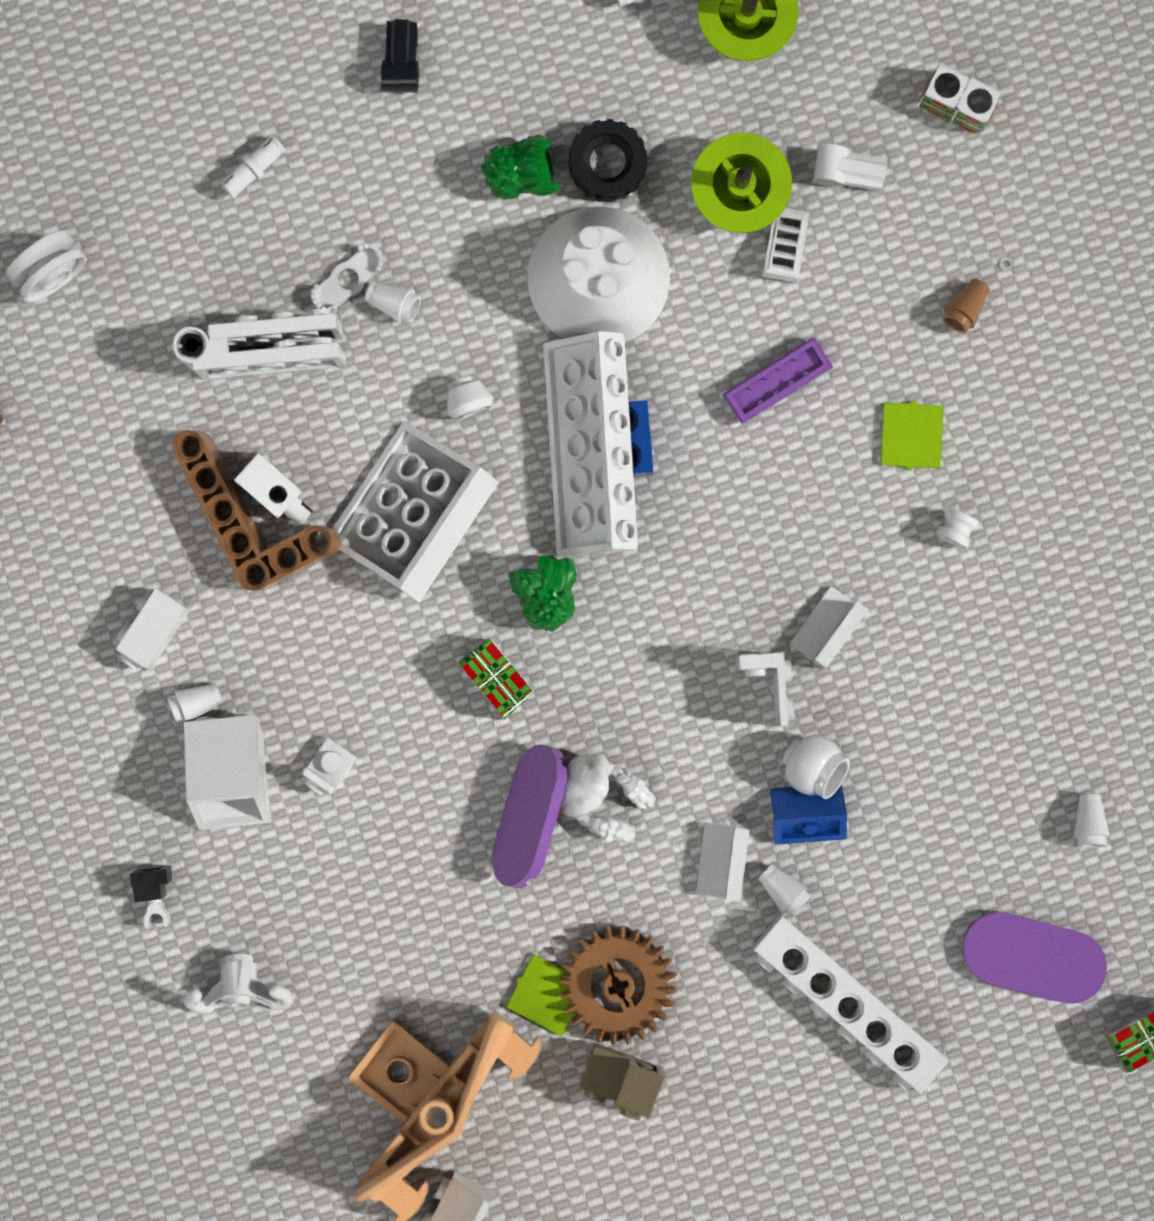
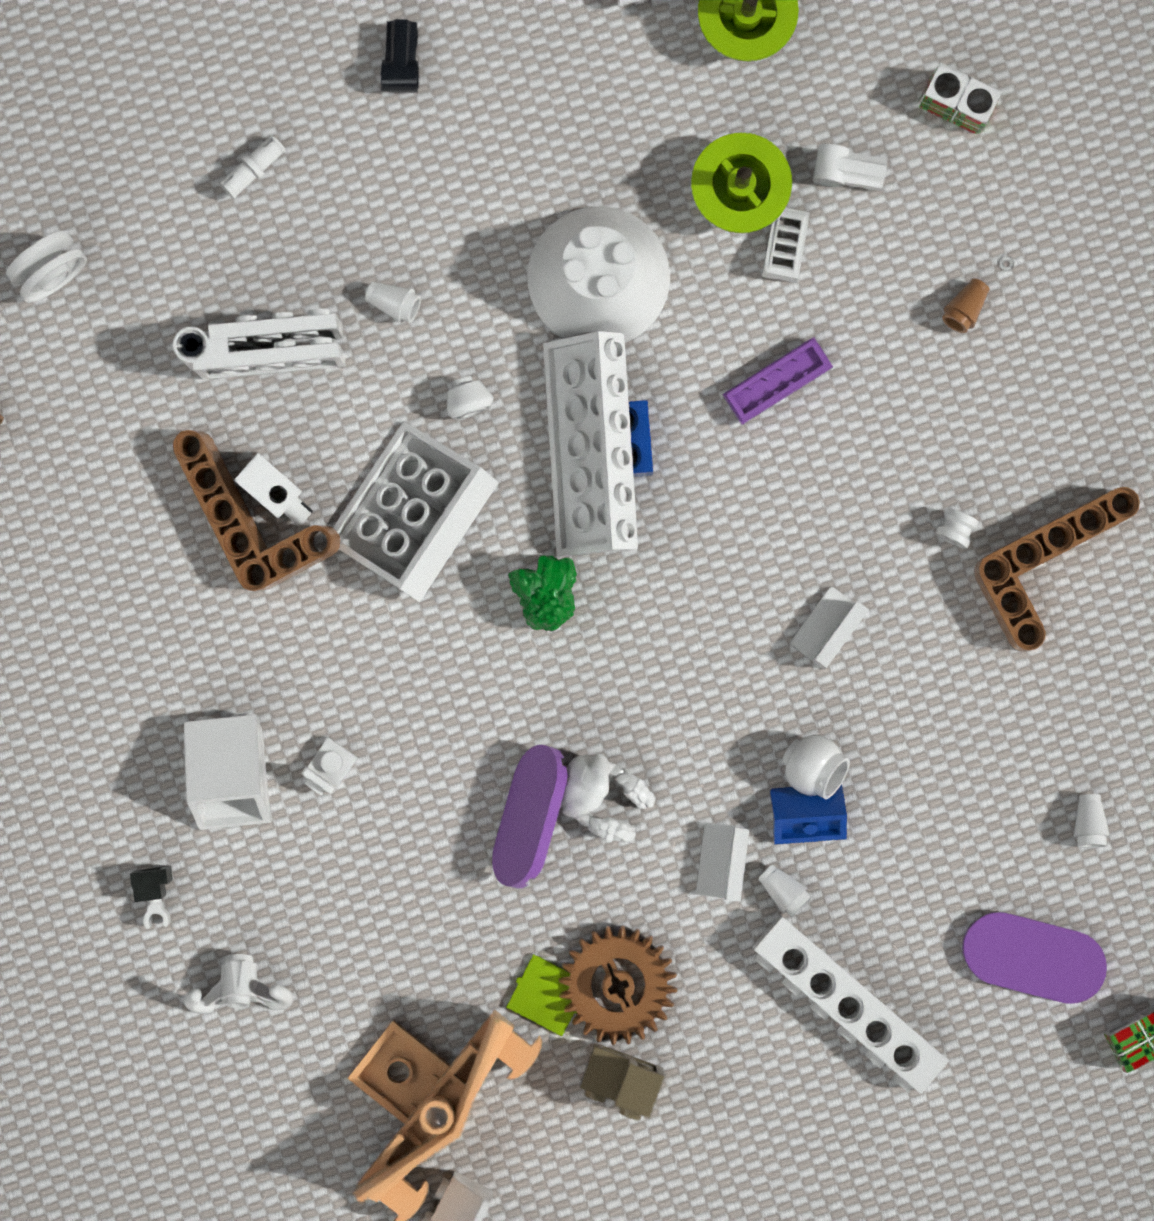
white brick [116,588,191,671] -> none
white cone [166,683,223,725] -> none
white piece [311,244,384,312] -> none
piece [457,638,534,720] -> none
green hair [481,134,561,200] -> none
black tyre [568,119,647,203] -> none
white bracket [735,652,794,727] -> none
lime piece [880,401,943,471] -> none
none -> medium nougat beam [974,487,1140,652]

